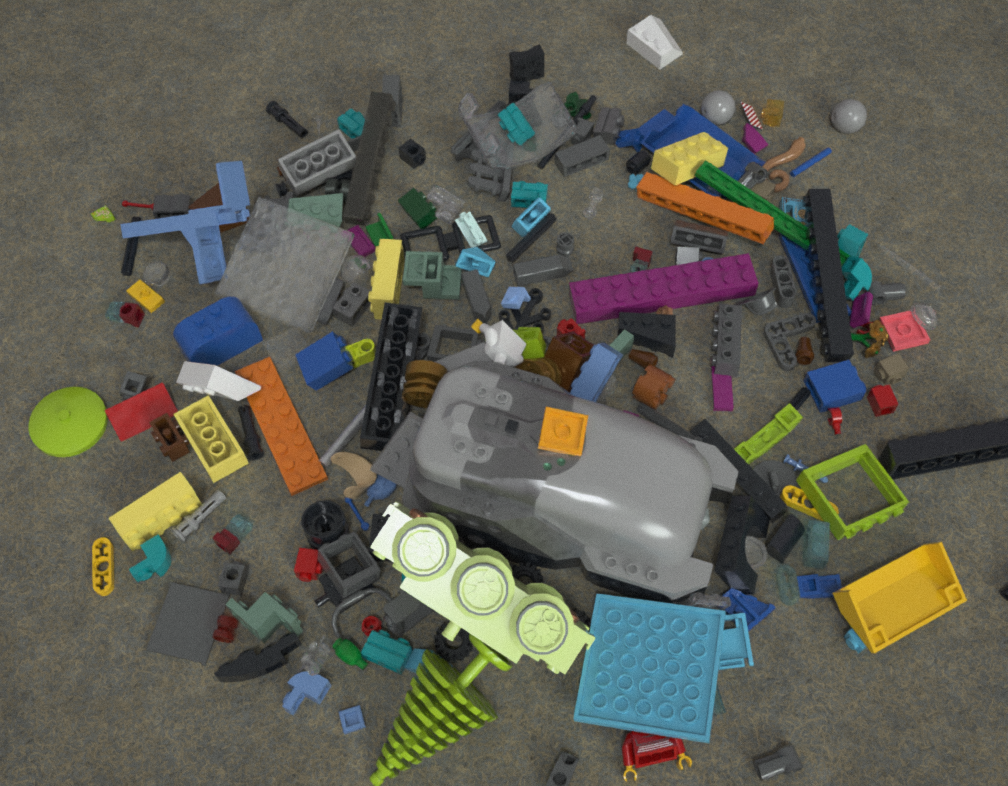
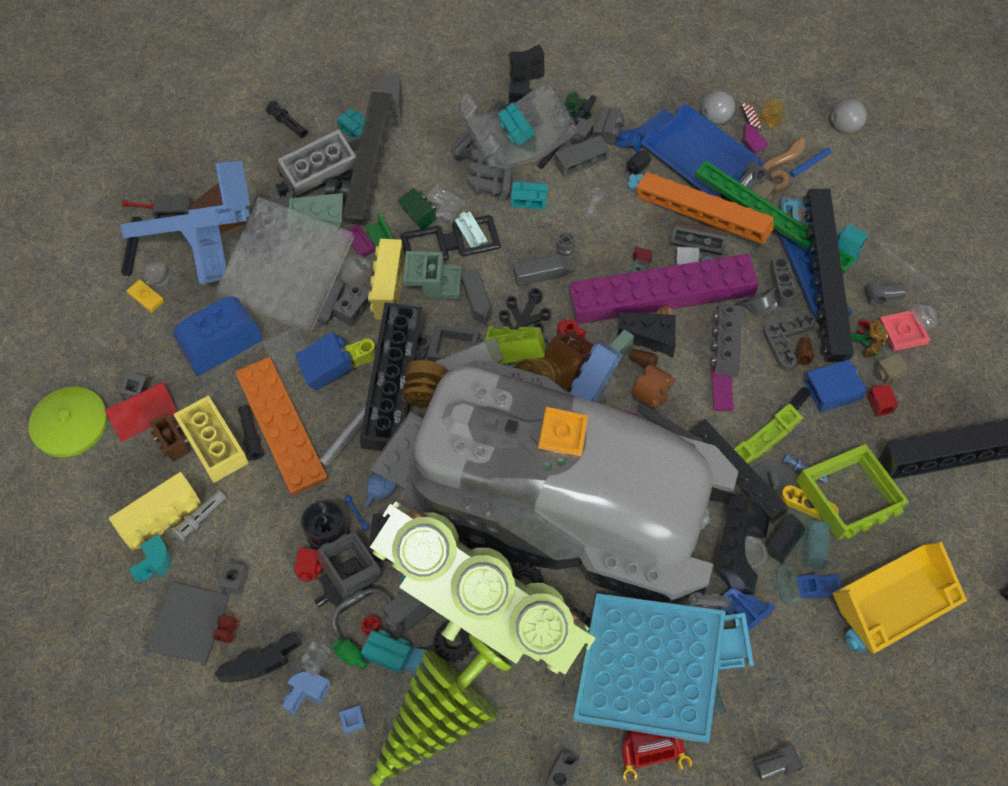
lime tile [91,205,116,222] -> none
yellow beam [92,537,114,596] -> none
dark red leg [105,302,145,328] -> none
white wedge [176,361,261,401] -> none
leg [212,514,253,555] -> none
sand green bracket [226,592,303,643] -> none
tan piece [331,452,377,499] -> none
black brick [399,138,426,169] -> none
medium azure slope [455,247,496,277] -> none
white torso [471,319,526,367] -> none
light blue bracket [501,287,531,309] -> none
black axle [506,213,557,262] -> none
medium azure brick [512,197,551,237] -> none
white wedge [626,15,683,70] -> none
light yellow brick [651,132,728,185] -> none
red piece [828,407,842,435] -> none
teal brick [842,256,872,301] -> none
magenta tile [850,292,873,329] -> none

